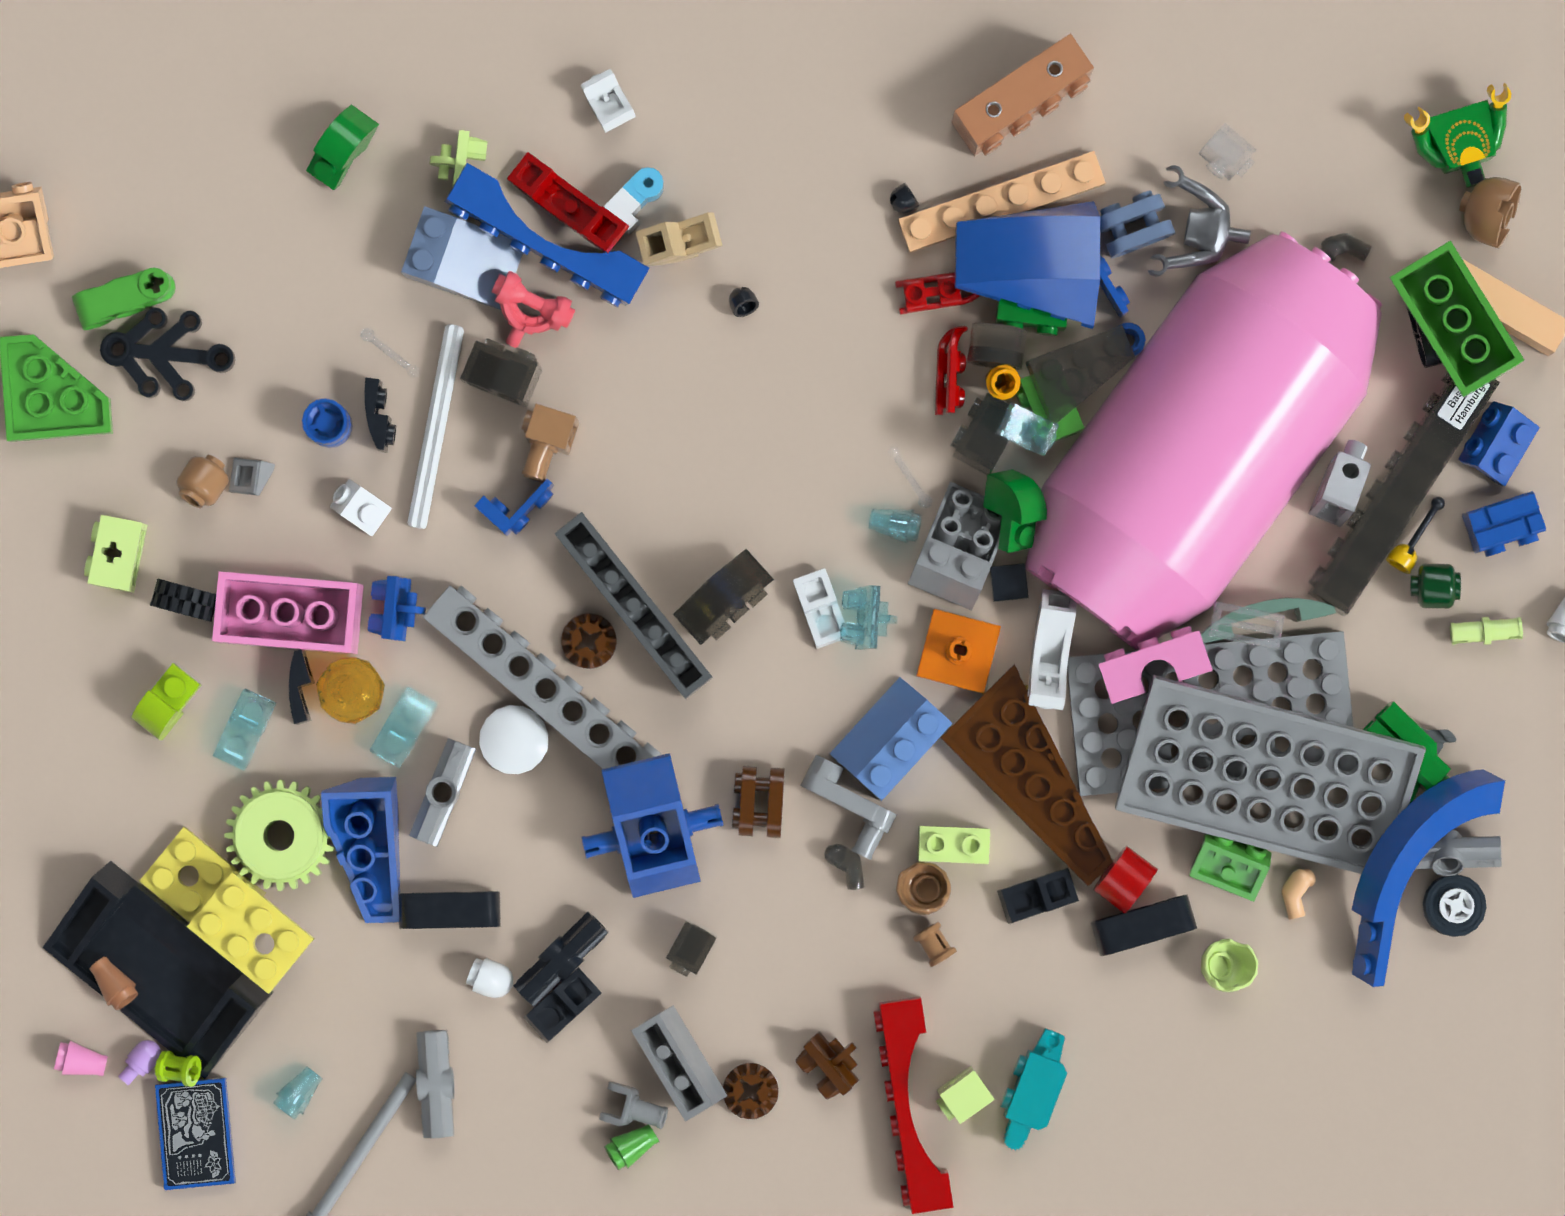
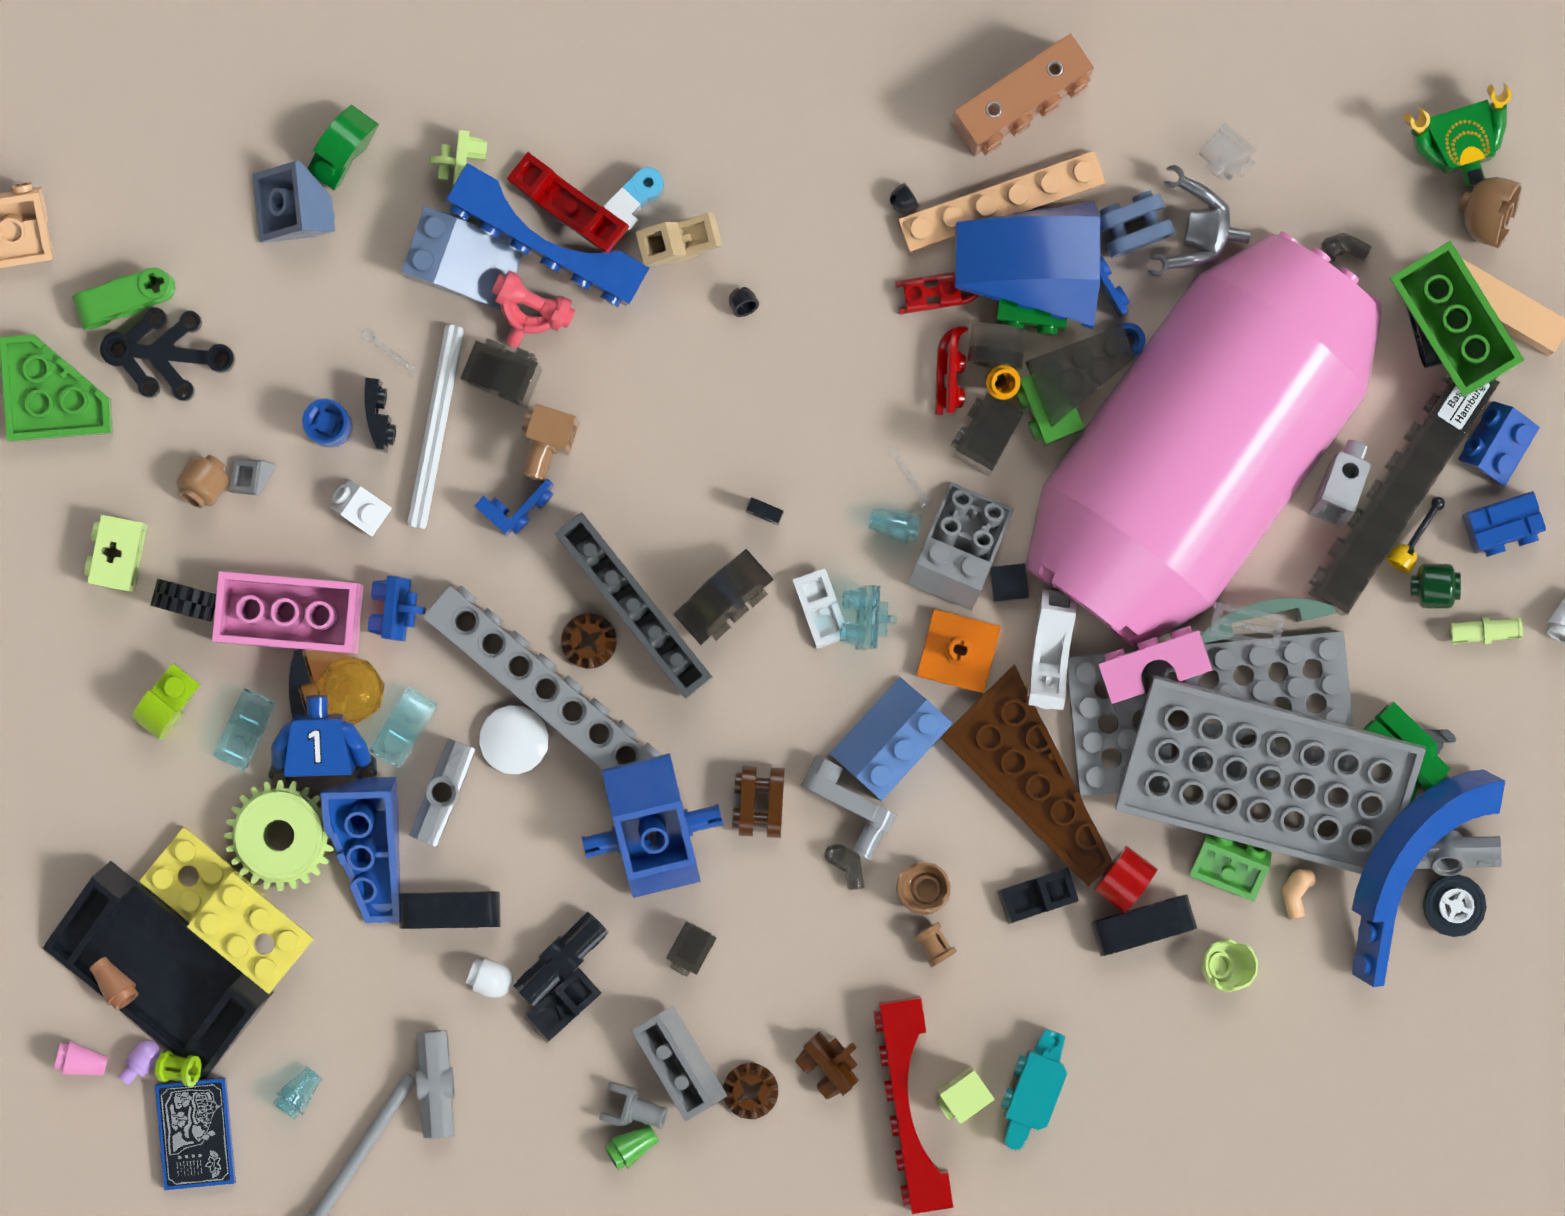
white bracket [581,69,636,133] -> none
yellowish green brick [917,826,990,864] -> none
green brick [983,469,1047,553] -> none
clear light blue bracket [996,403,1059,456] -> none
none -> sand blue slope [252,161,335,243]
none -> blue torso [268,695,377,781]
none -> black tile [746,497,784,526]

